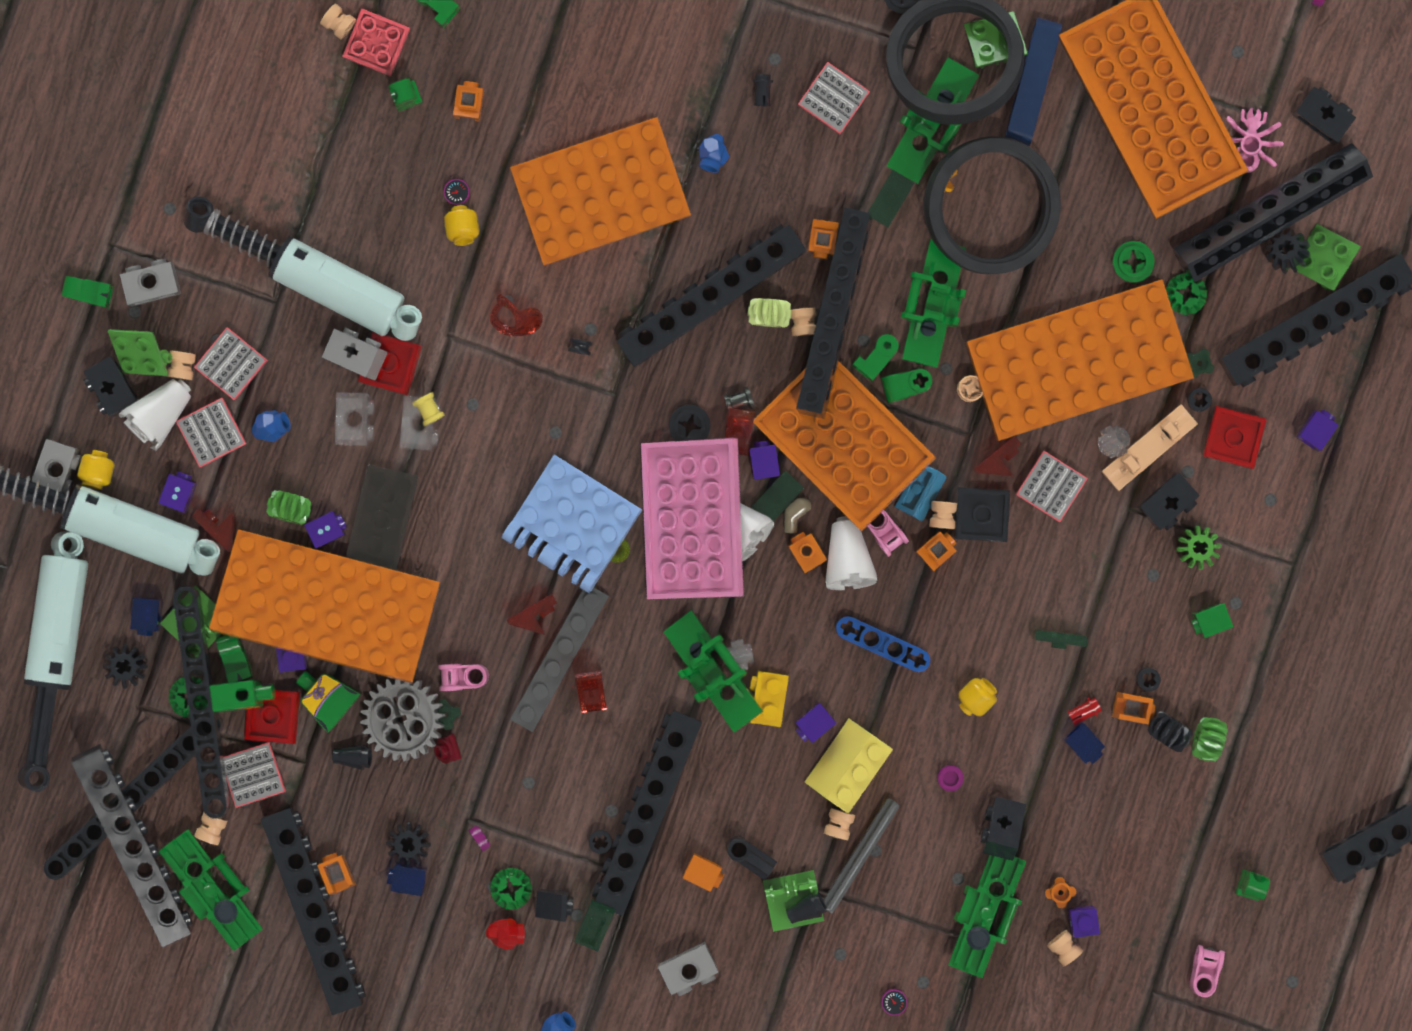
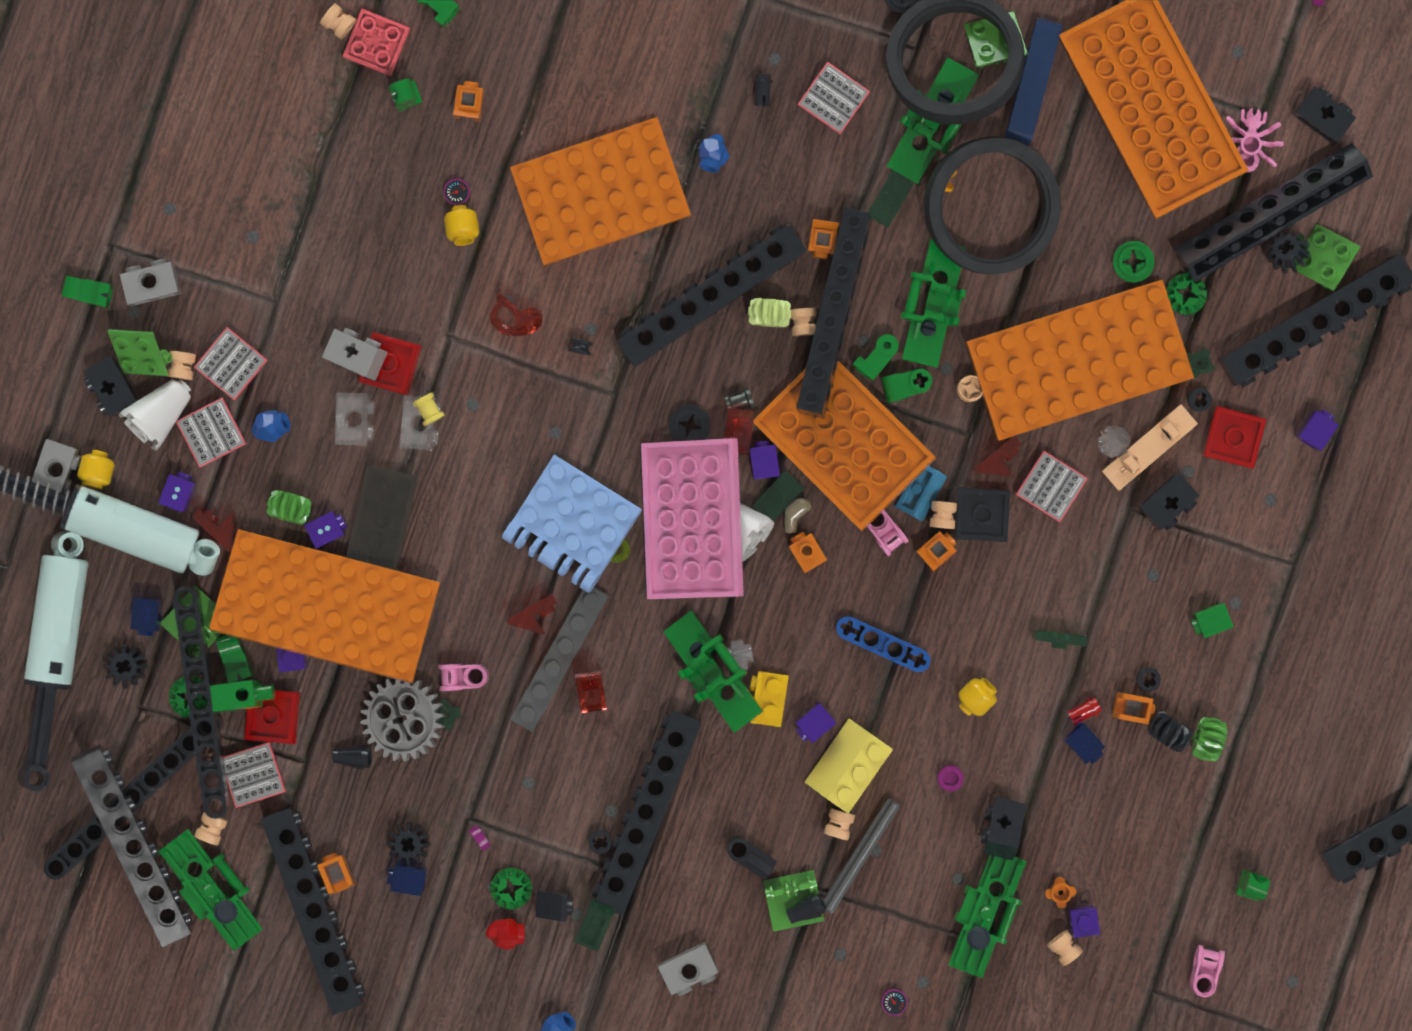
light aqua piece [183,197,422,341] -> none
green torso [296,671,362,733] -> none
dark red plate [434,734,462,764] -> none
orange brick [683,853,724,892] -> none
white cone [825,516,877,590] -> none
bright green gear [1176,526,1221,570] -> none

